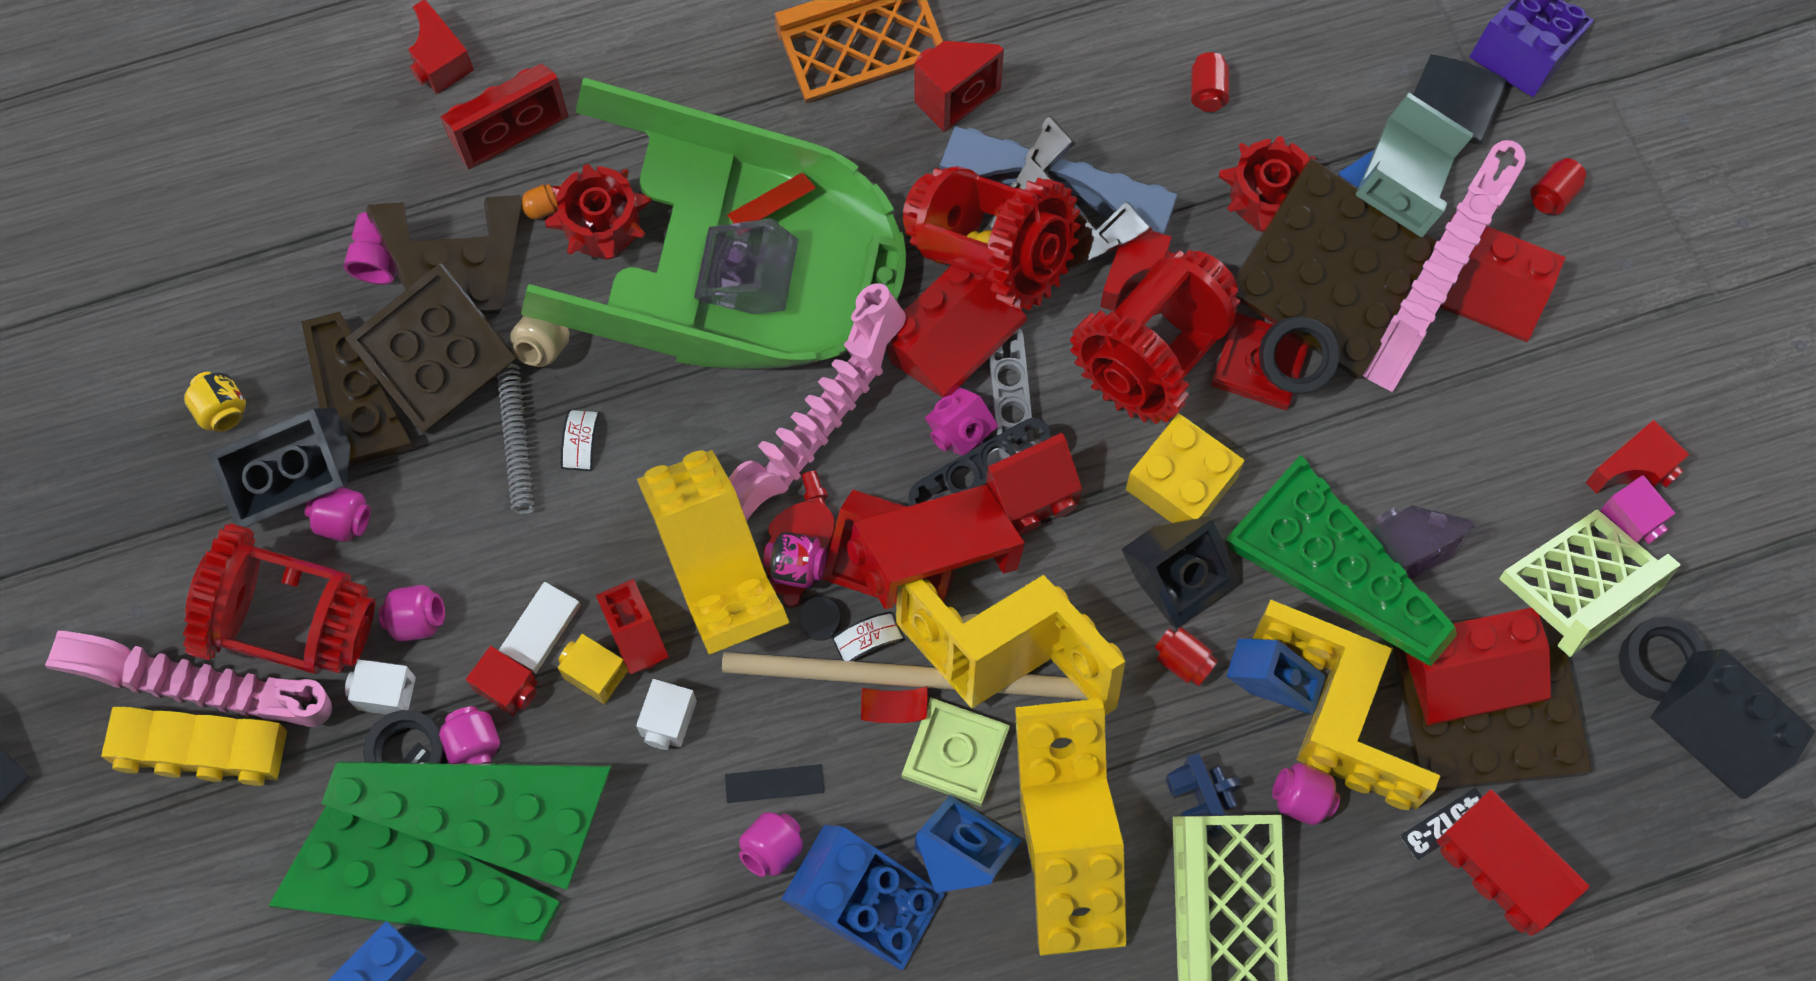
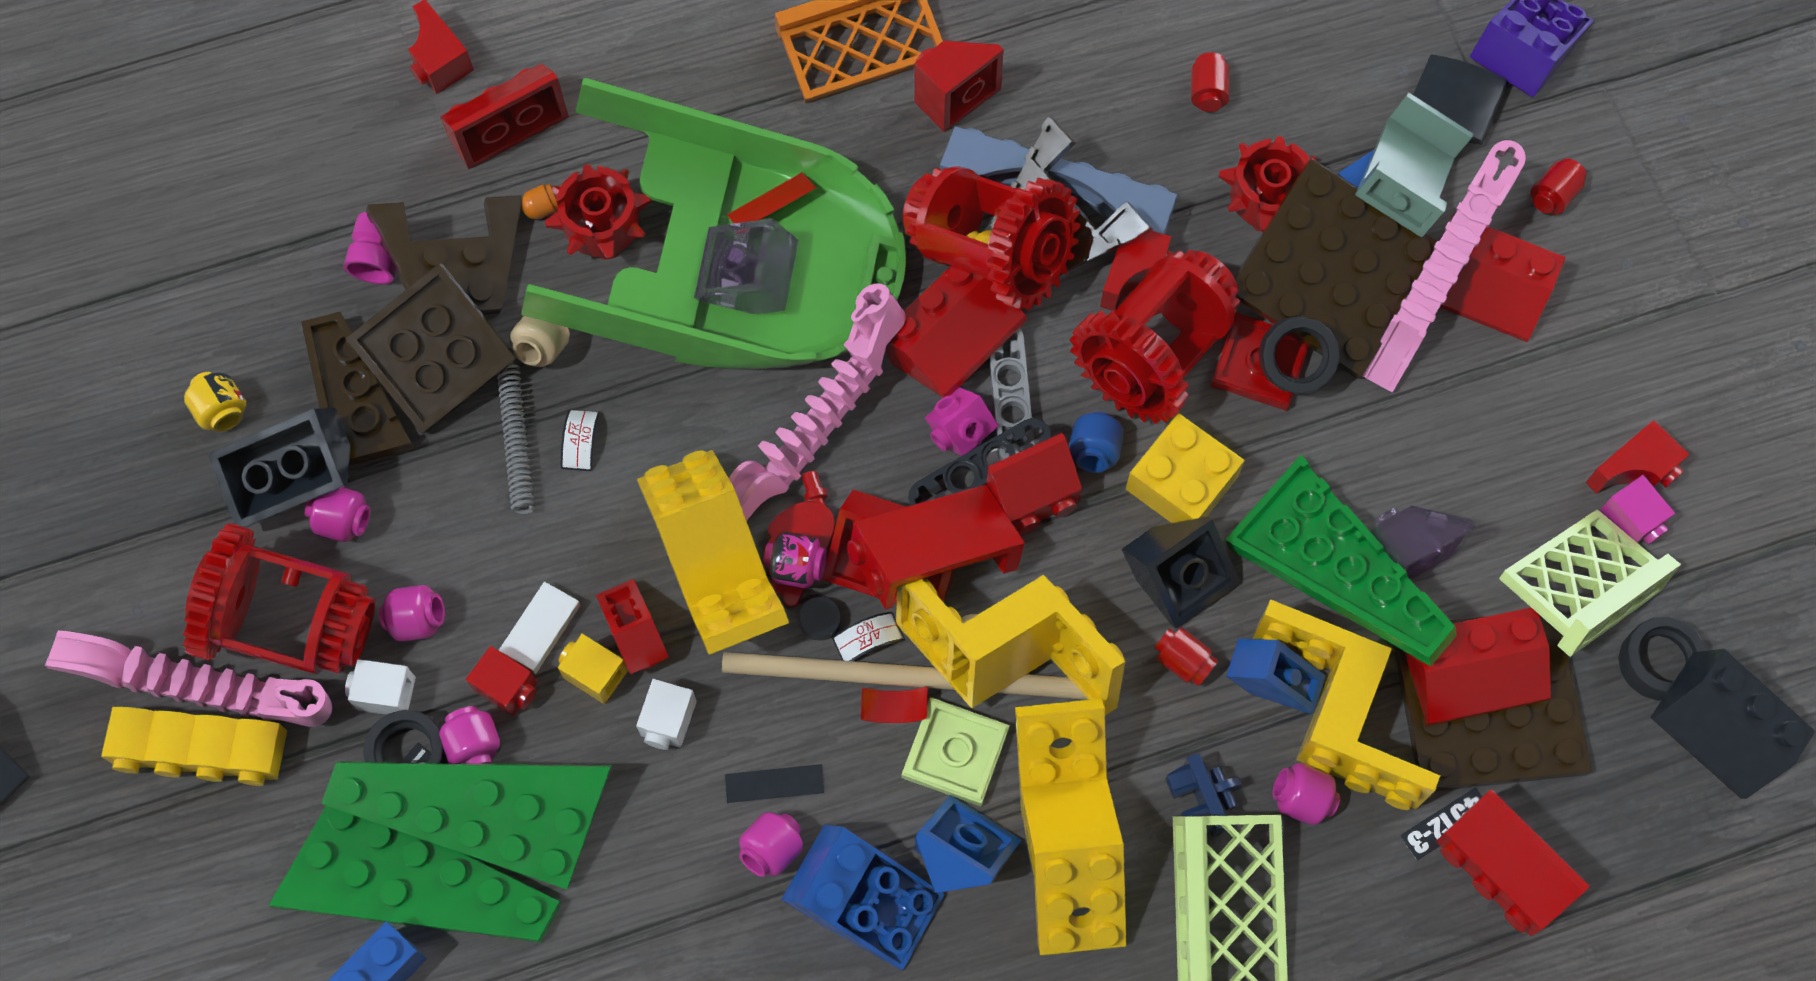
none -> blue head [1069,411,1124,473]

